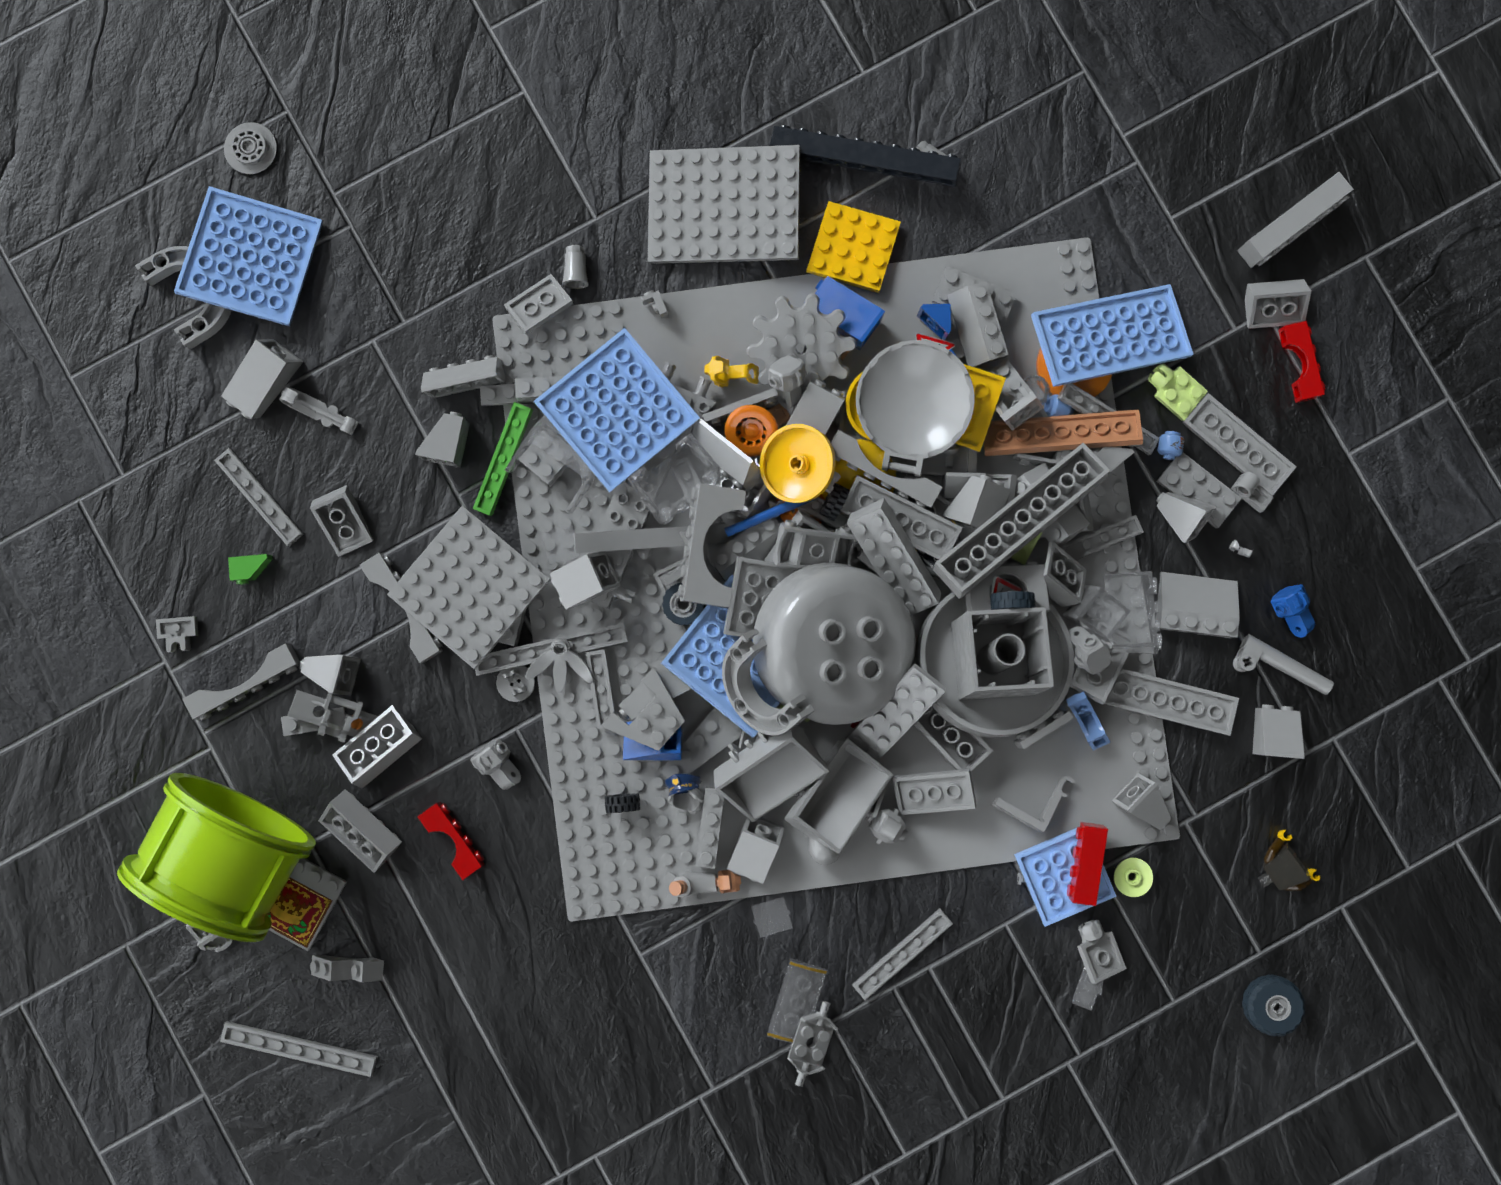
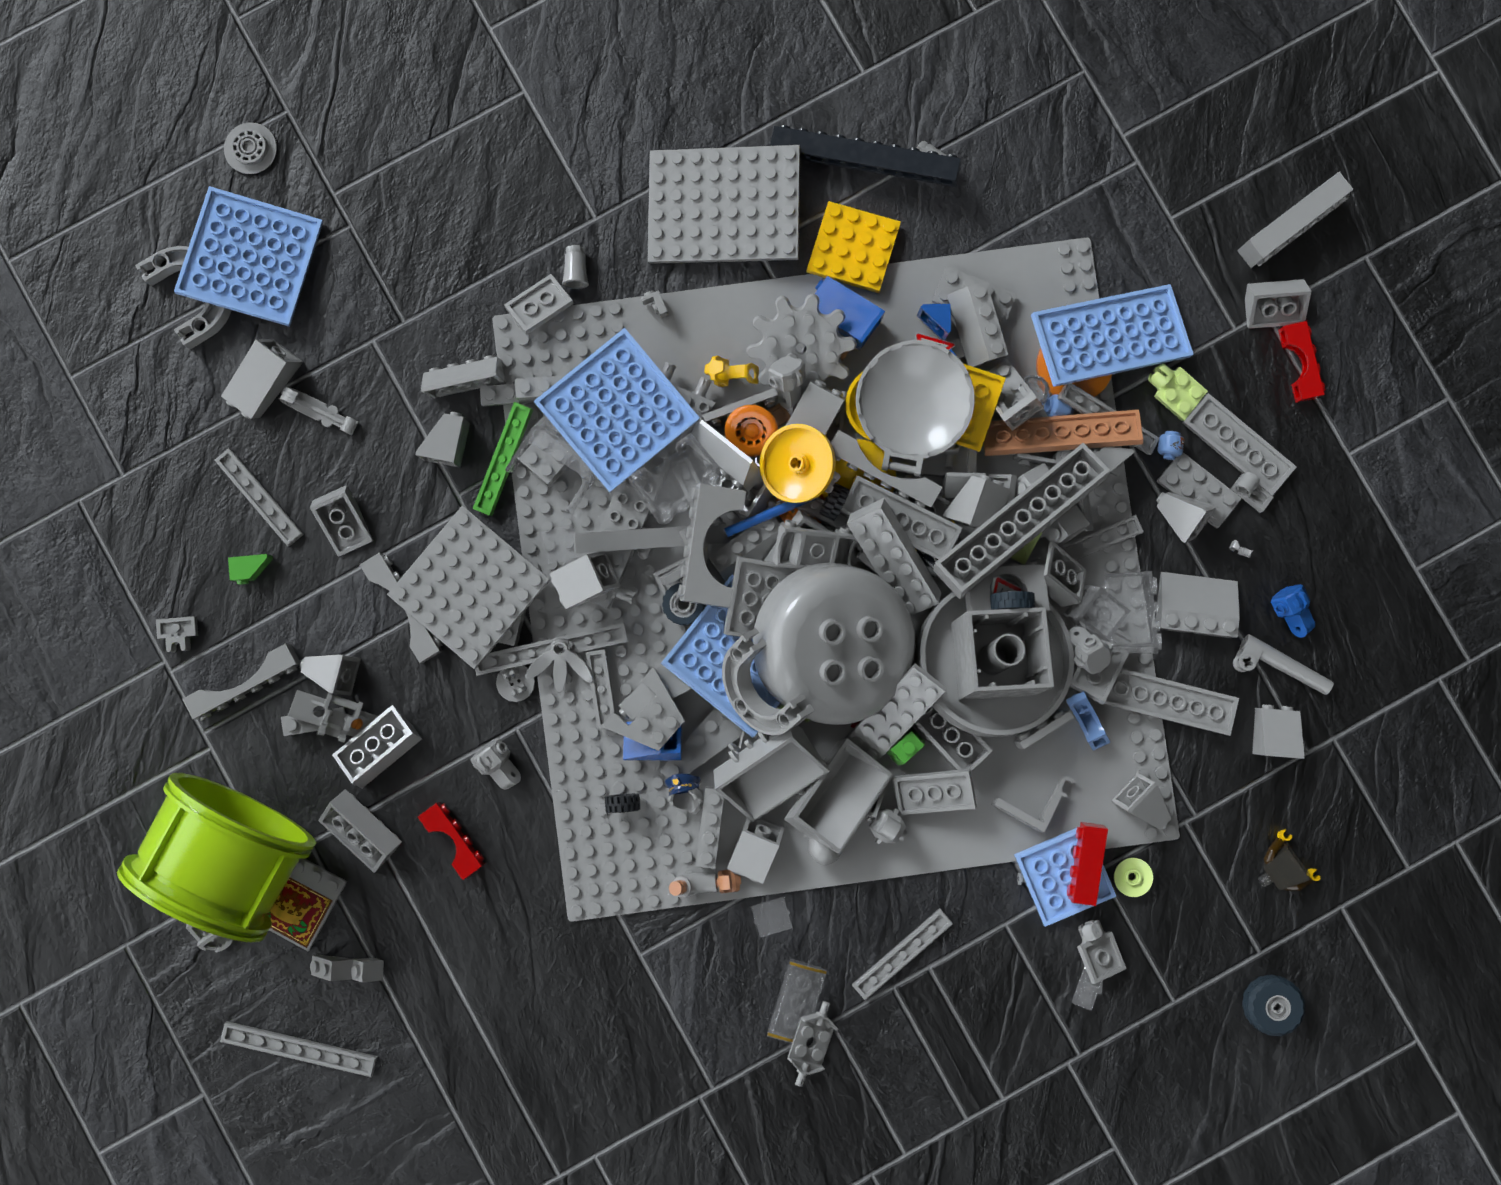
none -> bright green torso [886,727,925,766]

